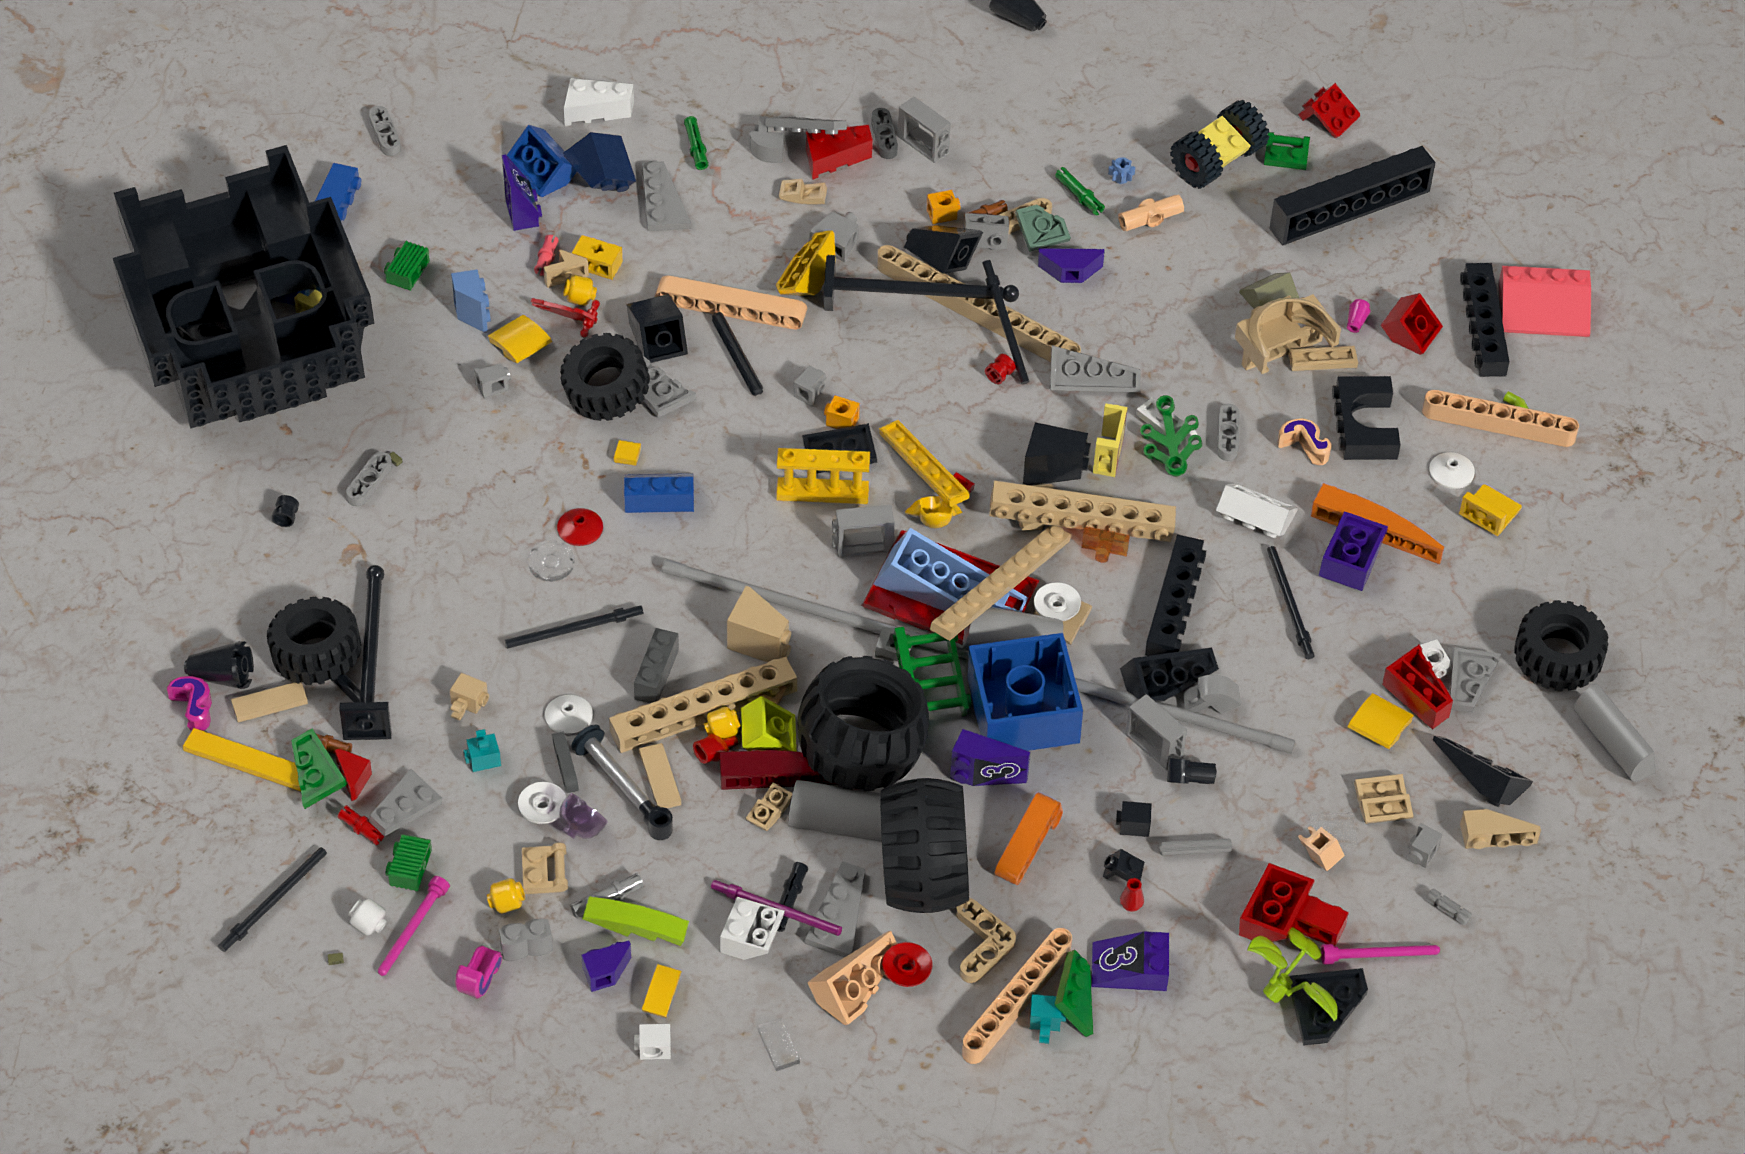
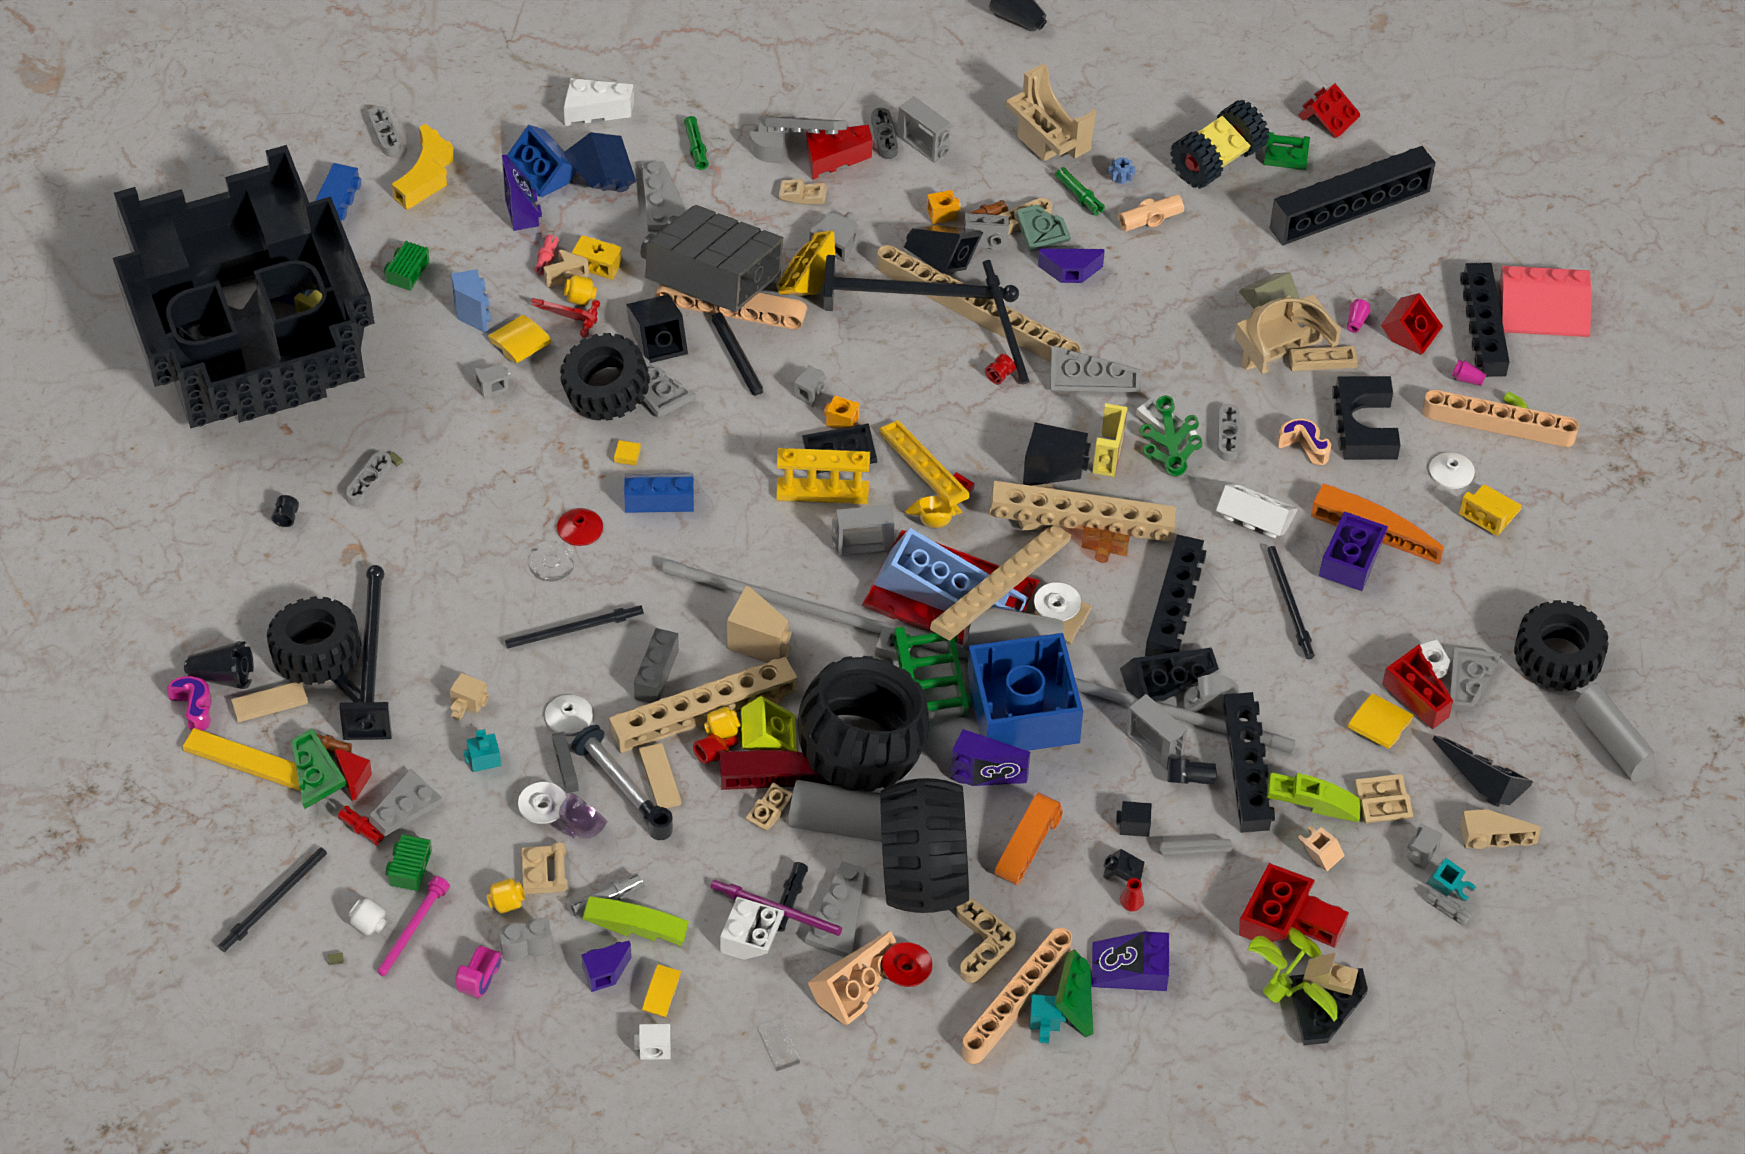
dark pink piece [1321,944,1440,964] -> none
none -> yellow arch [392,123,454,210]
none -> dark grey brick [640,205,784,312]
none -> tan piece [1006,64,1096,161]
none -> black brick [1223,692,1275,833]
none -> lime slope [1267,772,1361,822]
none -> tan slope [1303,953,1358,995]
none -> teal brick [1426,858,1476,902]
none -> dark pink cone [1451,360,1486,386]

